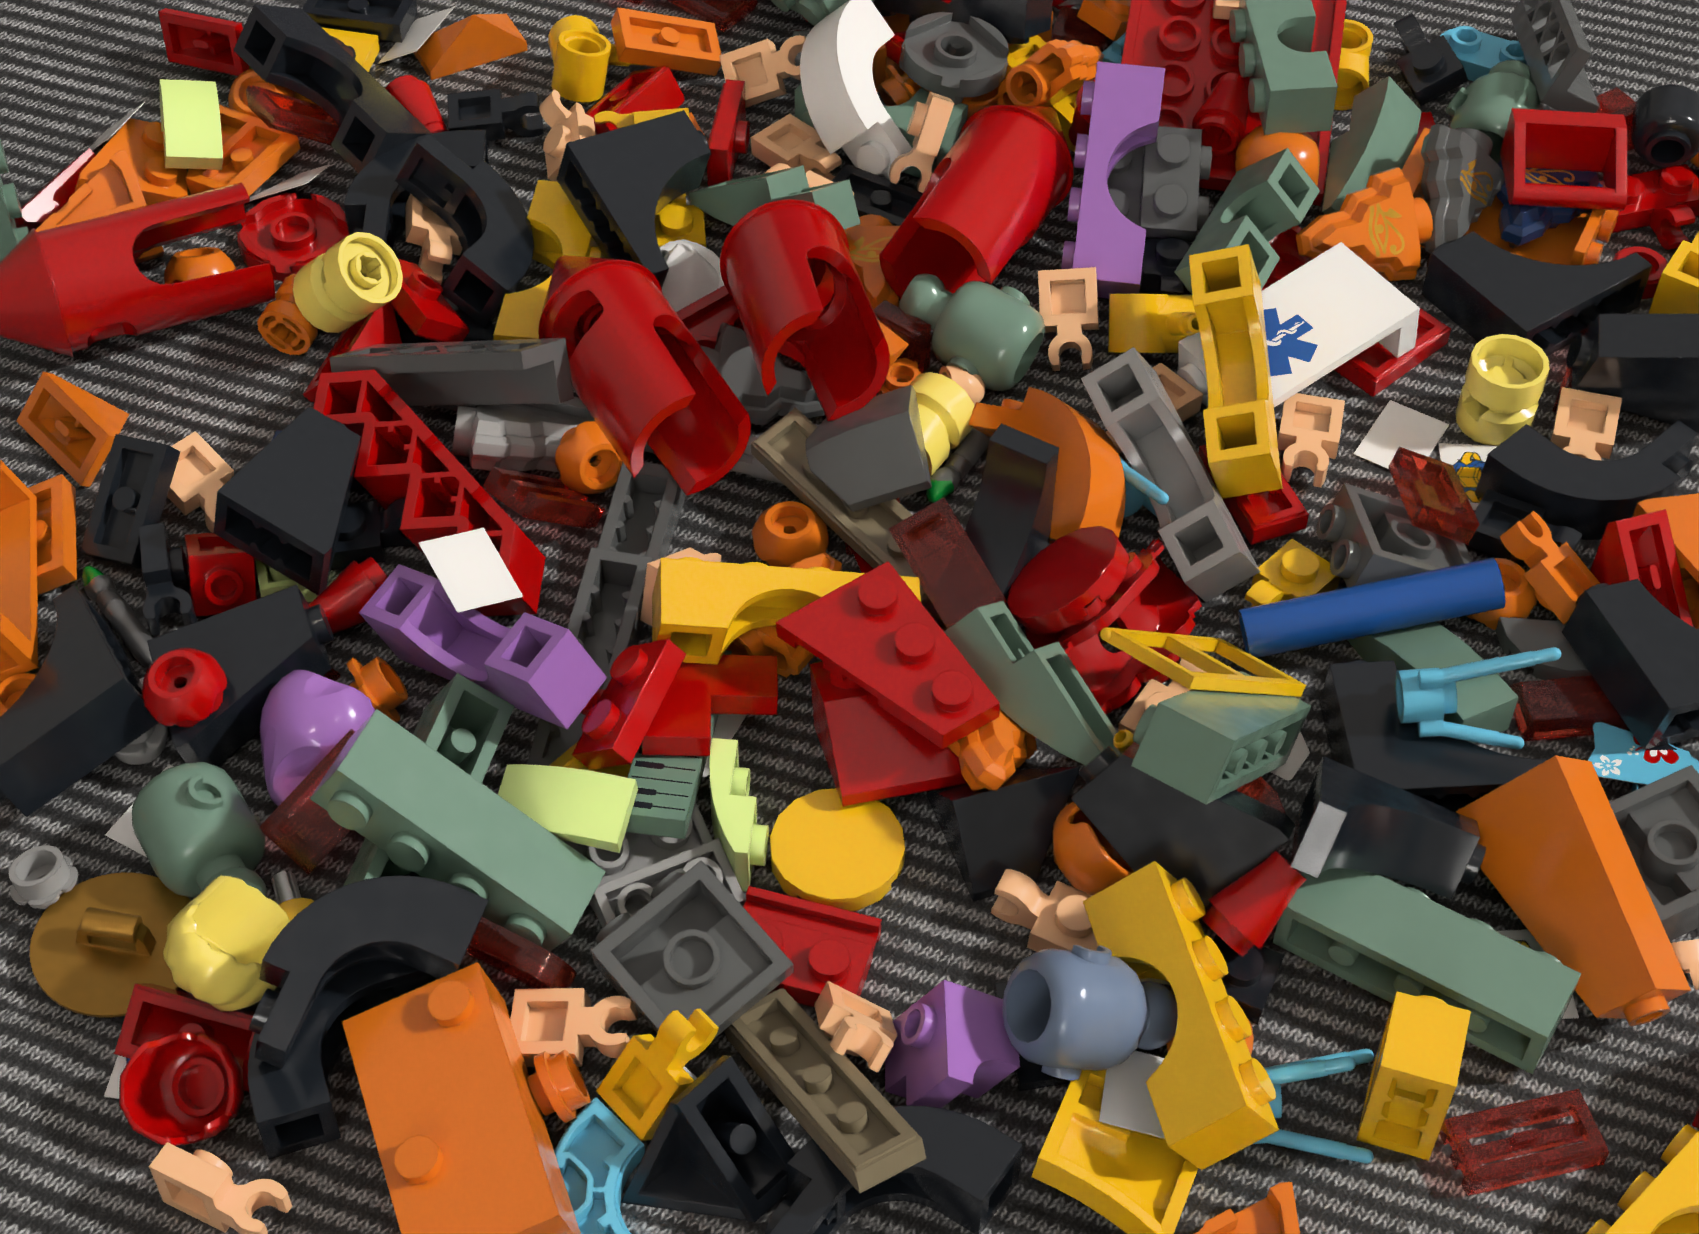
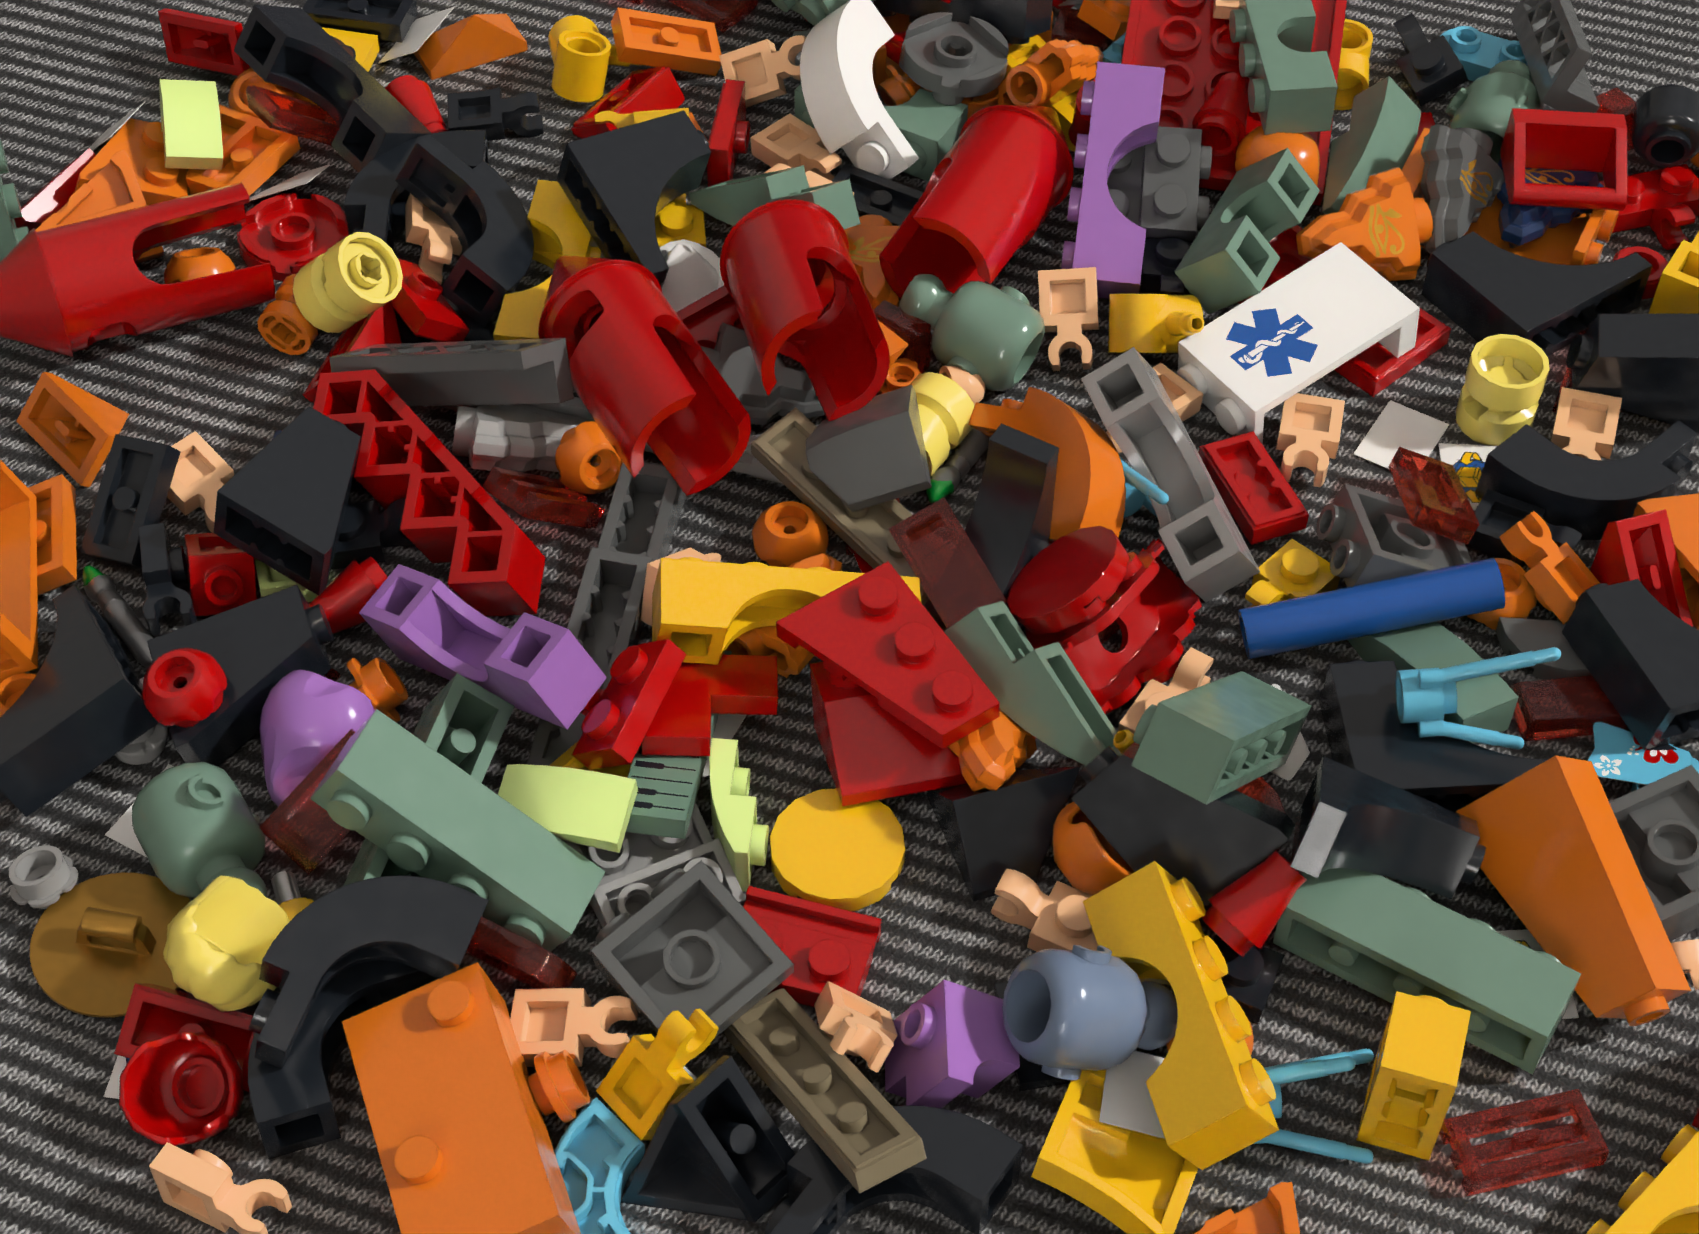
white sticker [418,528,523,613] -> none
light nougat plate [539,90,596,181] -> none
light nougat plate [889,91,954,193] -> none
yellow window [1100,627,1306,697] -> none
yellow arch [1189,244,1283,499] -> none

